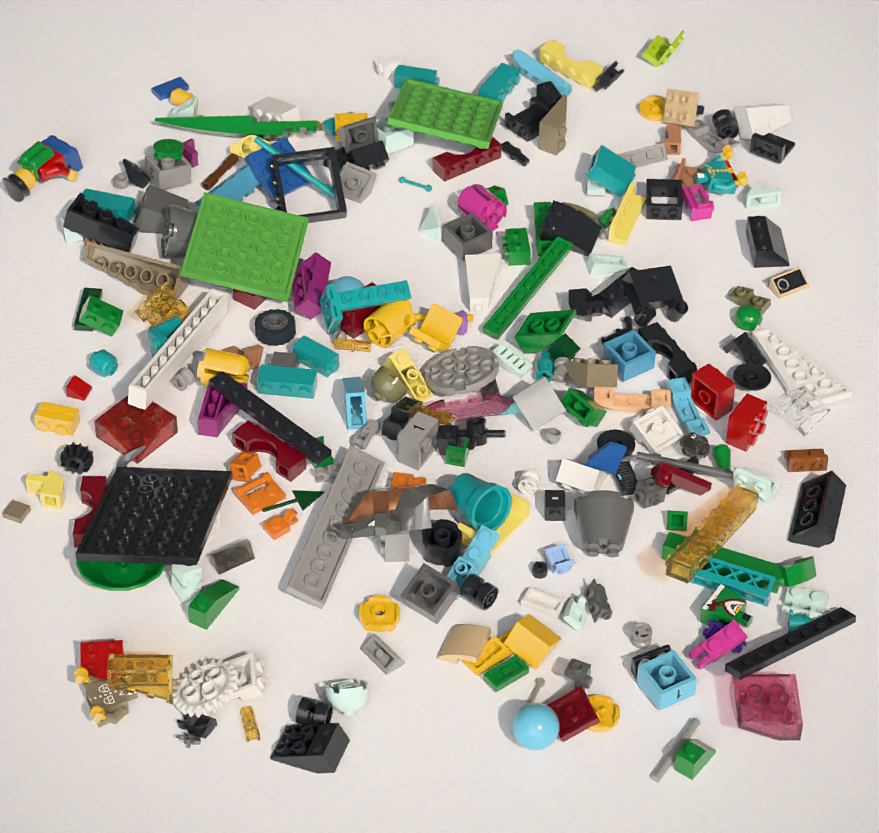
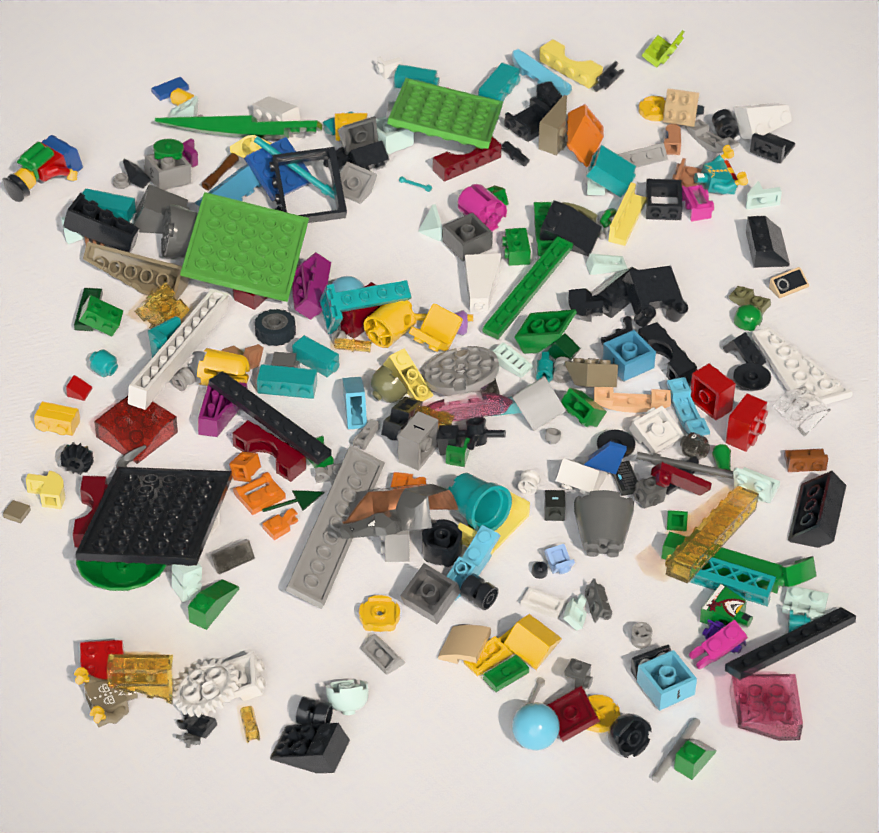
none -> orange slope [567,104,604,167]
none -> black cylinder [608,713,652,758]

